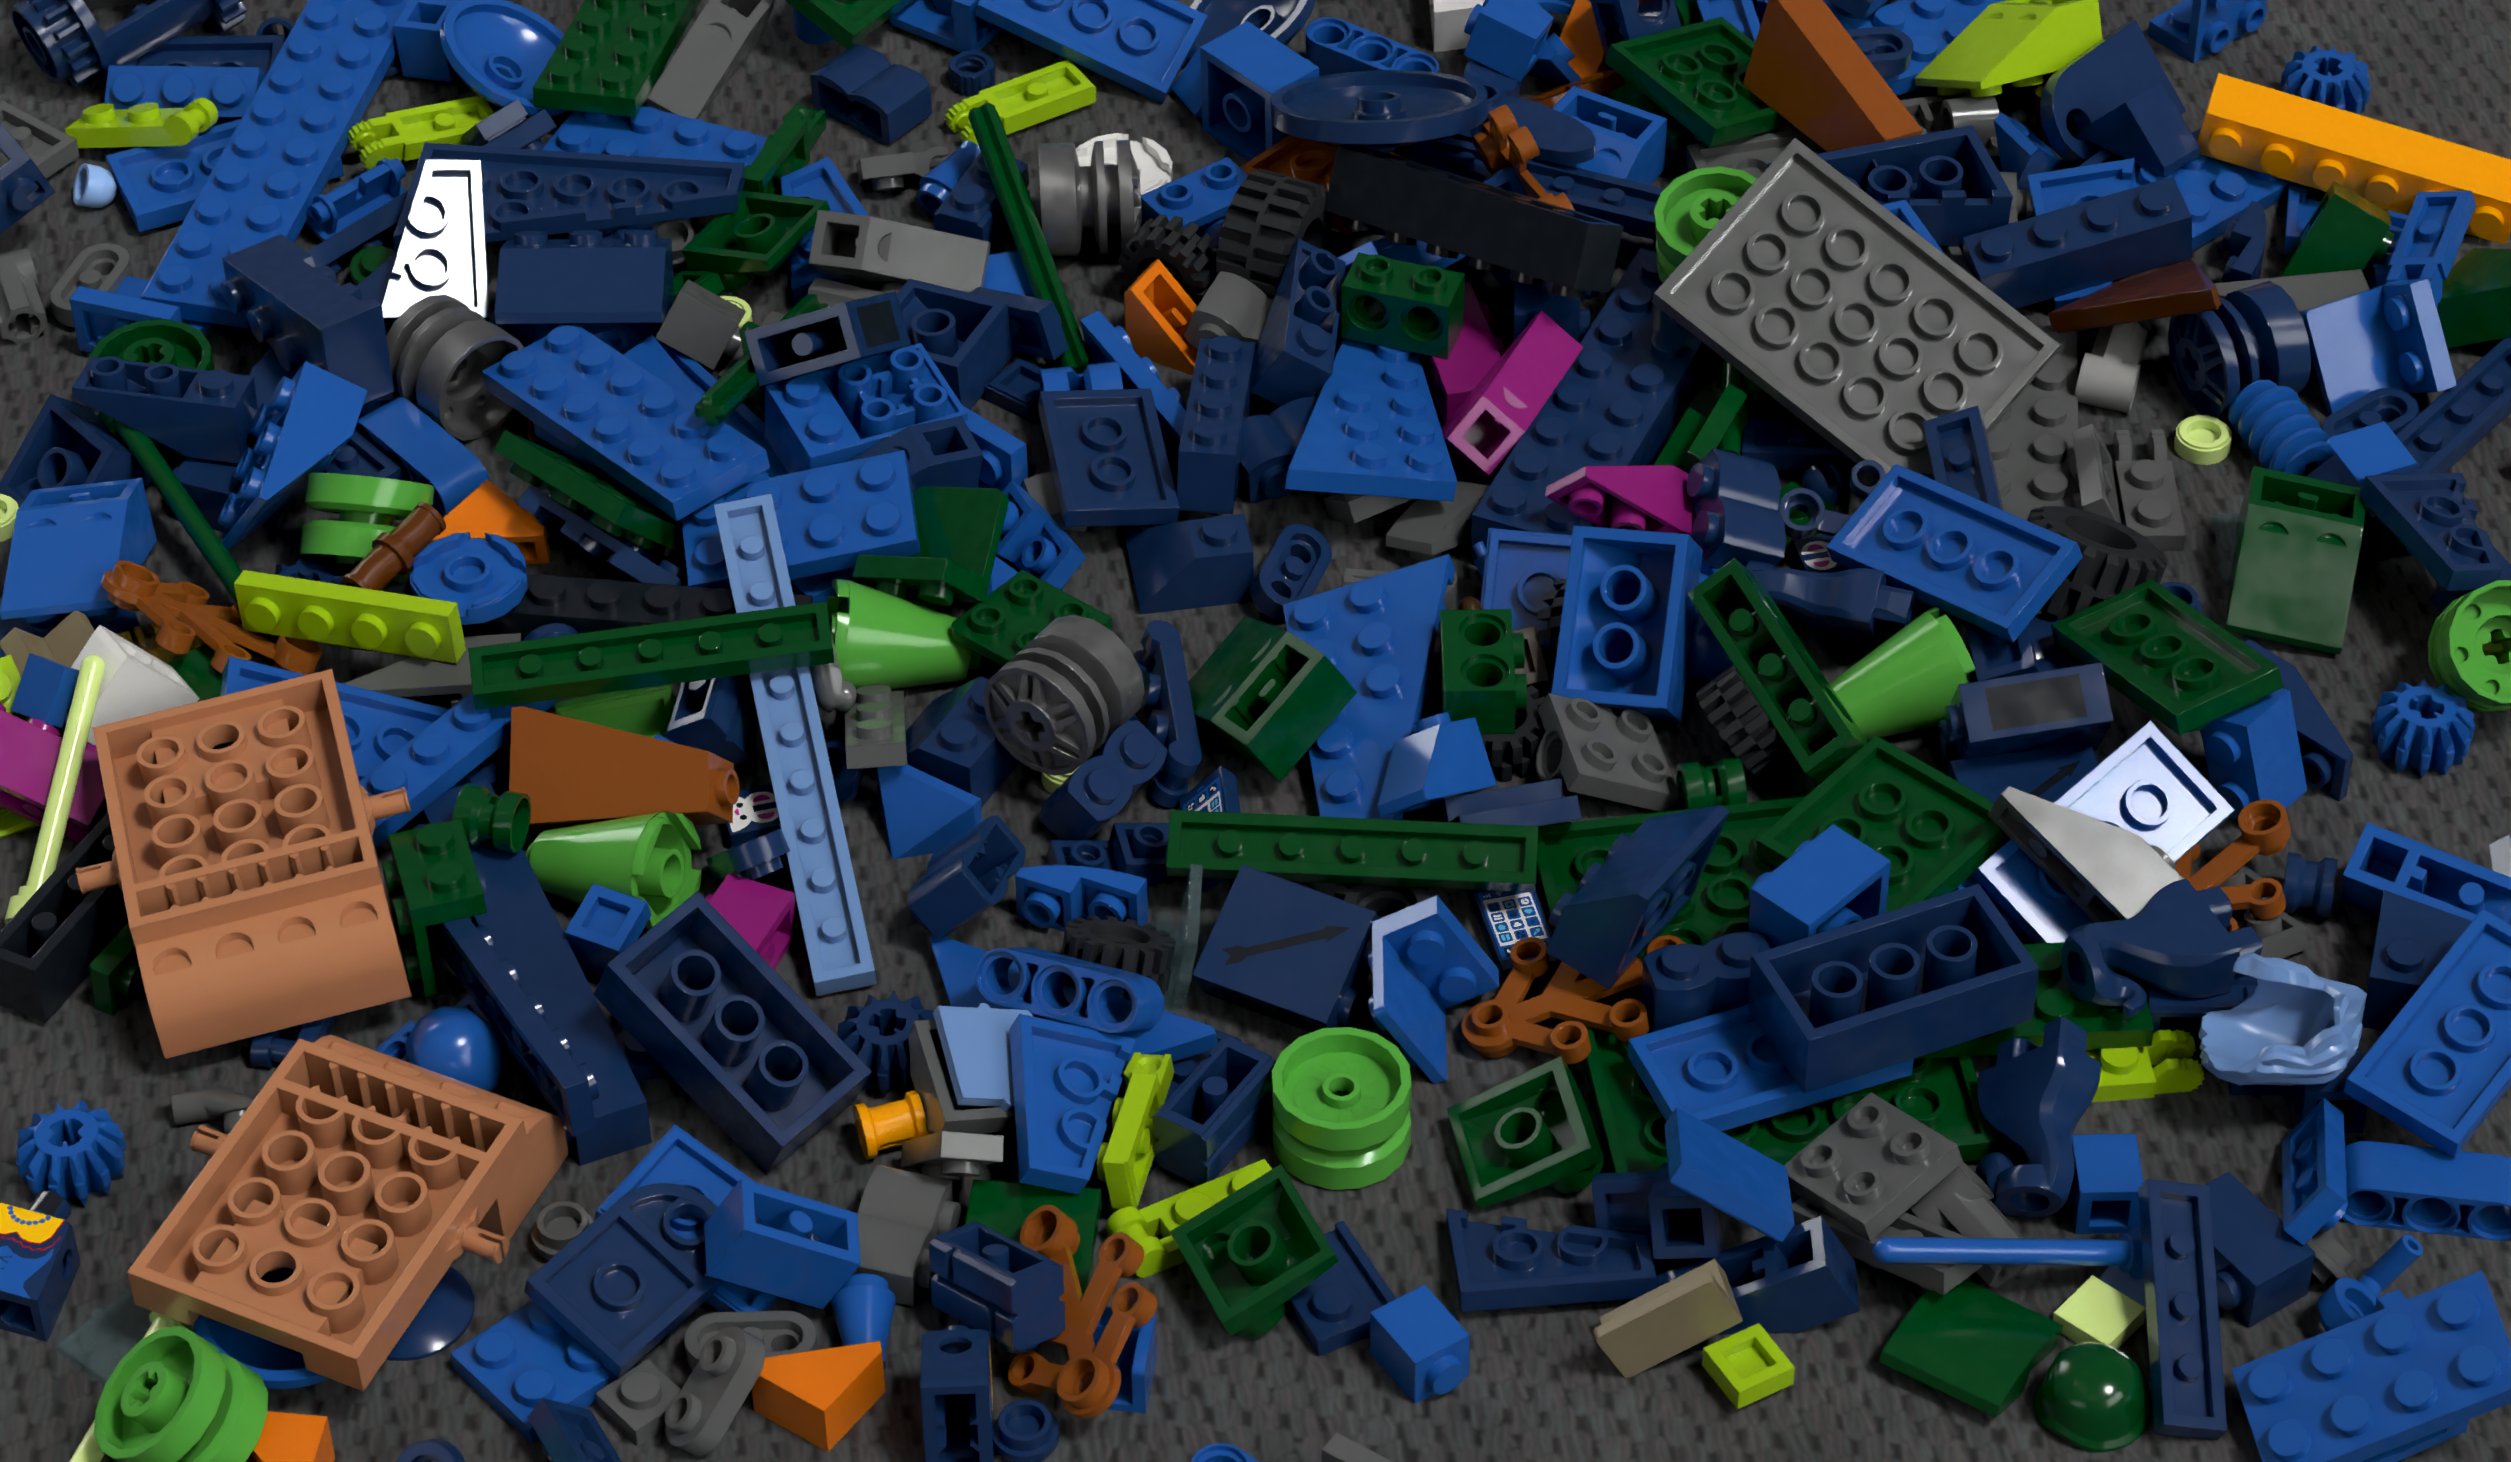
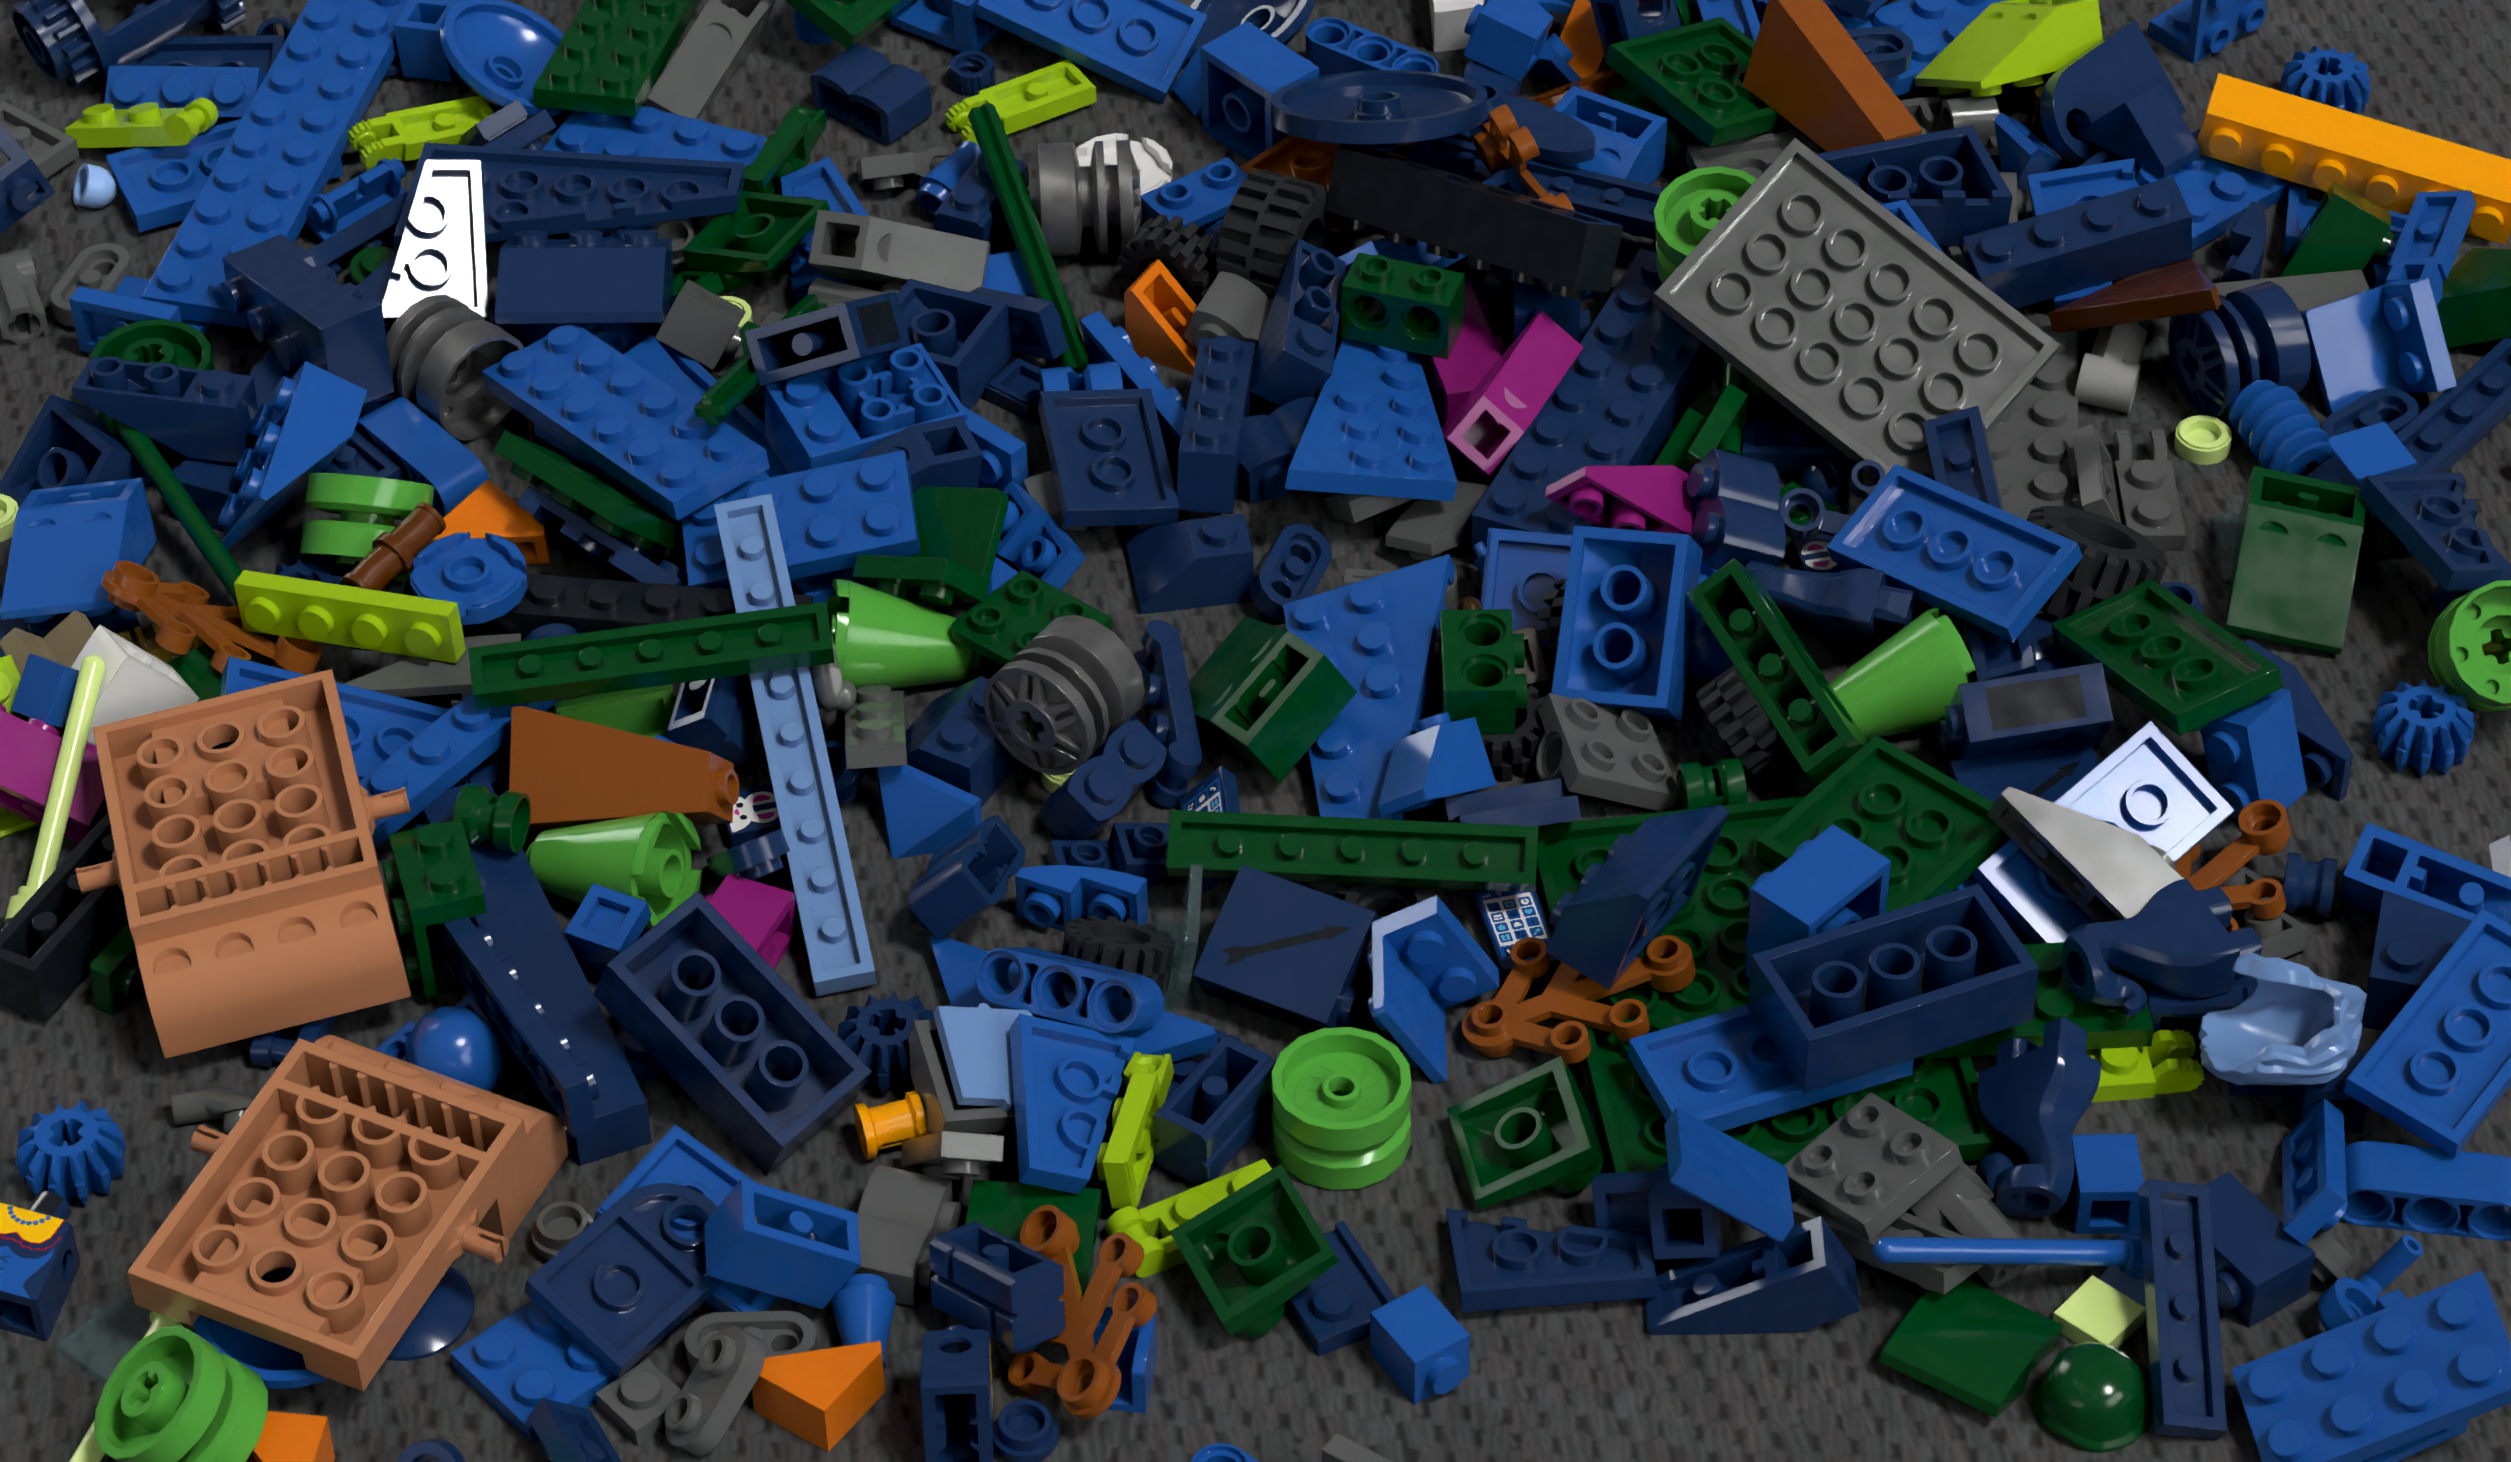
dark tan panel [1593,1259,1743,1378] -> none
dark blue brick [1641,932,1770,1033] -> none
lime plate [1702,1323,1795,1410] -> none

